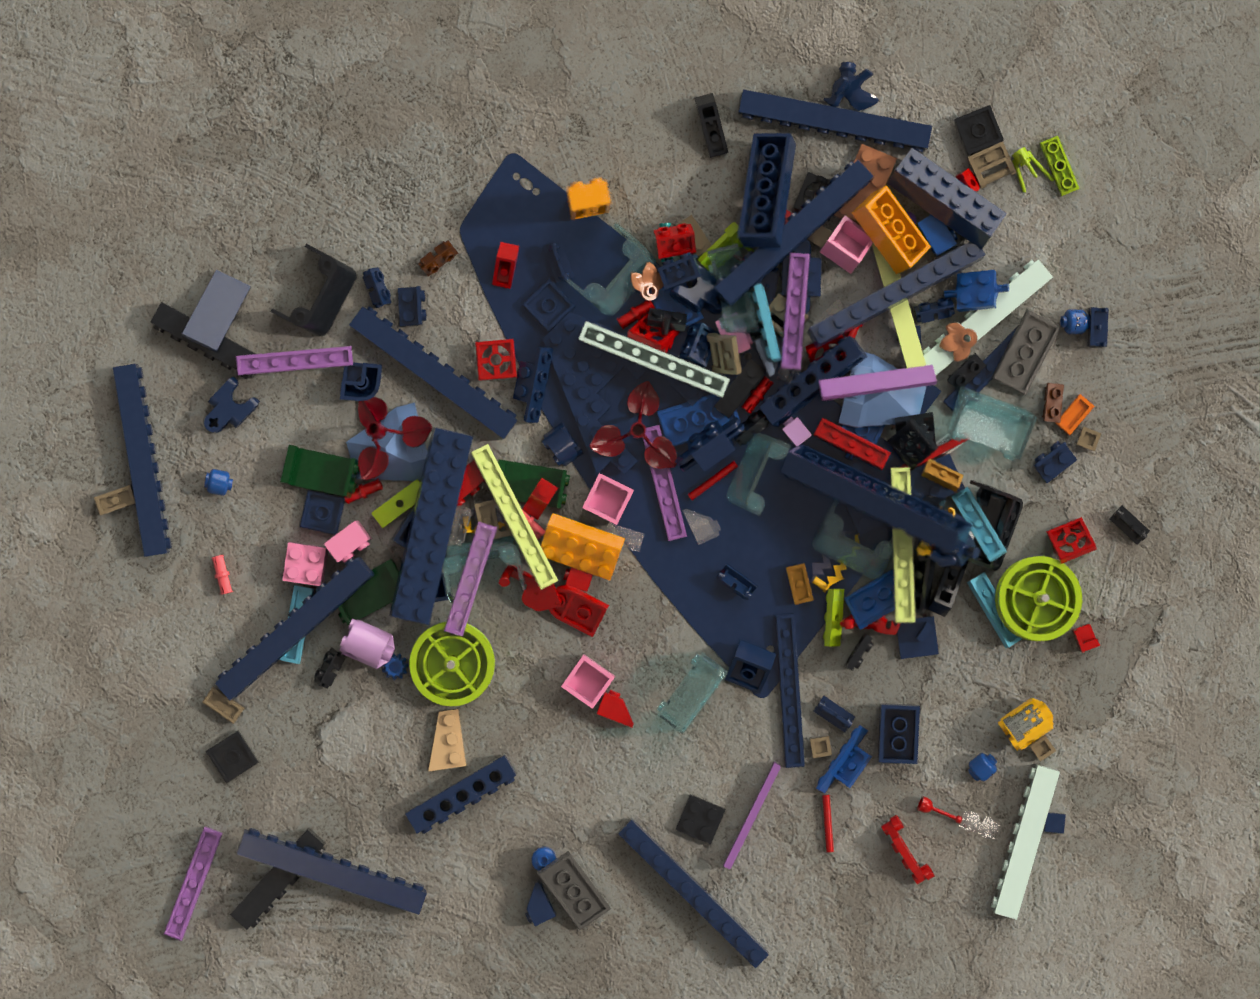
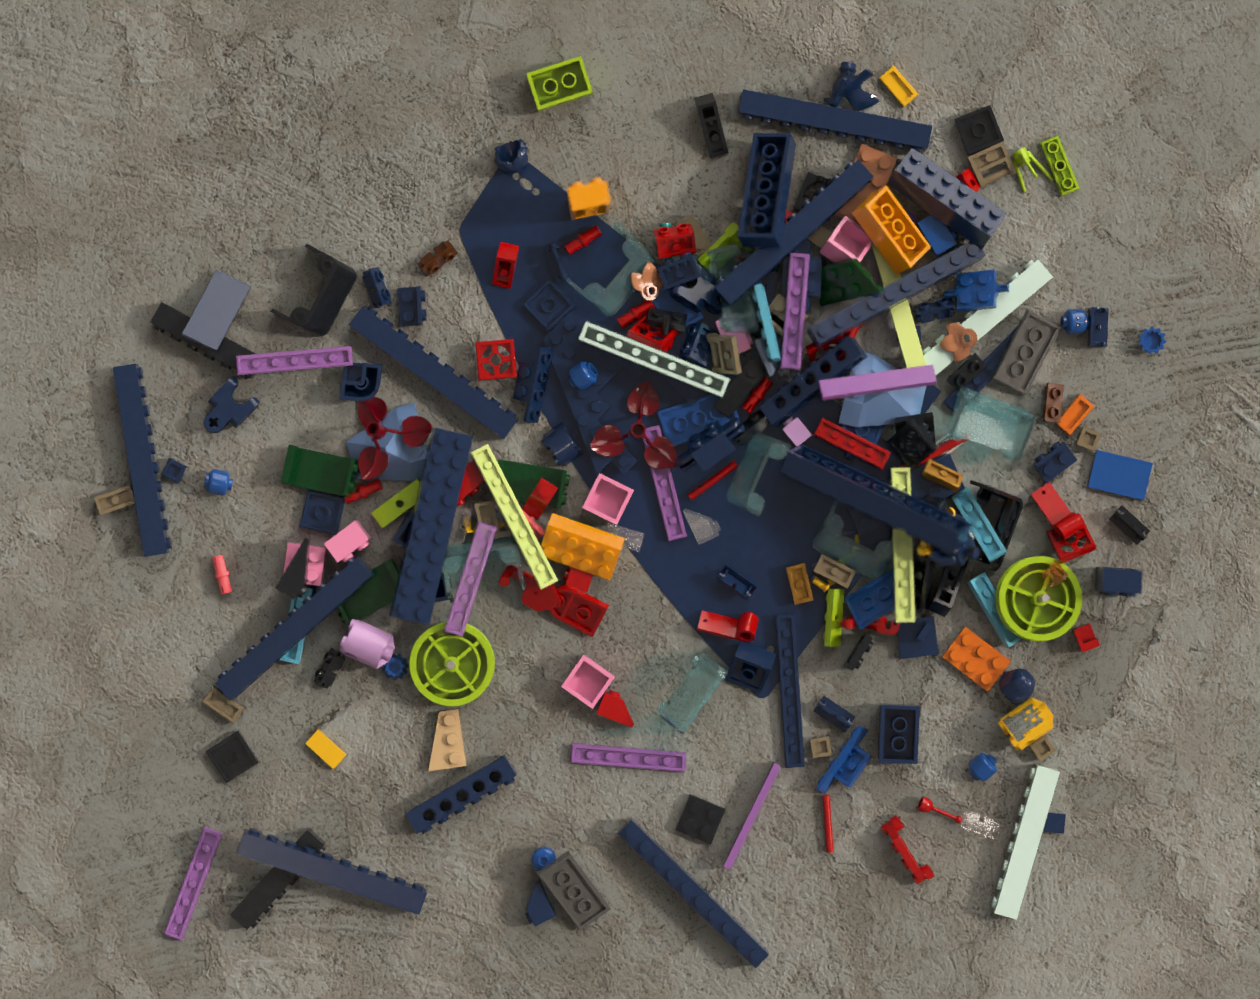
none -> dark blue tile [161,458,187,484]
none -> black slope [275,538,310,600]
none -> yellow tile [305,729,347,769]
none -> dark blue hair [494,139,528,174]
none -> lime brick [526,56,593,112]
none -> red pin [563,225,602,255]
none -> blue head [568,361,598,390]
none -> medium lavender tile [571,743,687,772]
none -> red door [697,610,759,642]
none -> dark tan plate [813,554,856,589]
none -> dark green wing [820,258,883,306]
none -> yellow tile [879,65,919,108]
none -> orange plate [942,626,1011,692]
none -> dark blue hair [999,668,1035,705]
none -> red door [1031,482,1085,540]
none -> clear orange tile [1041,560,1068,587]
none -> blue tile [1087,450,1153,500]
none -> dark blue brick [1095,567,1143,597]
none -> blue piece [1139,327,1167,354]

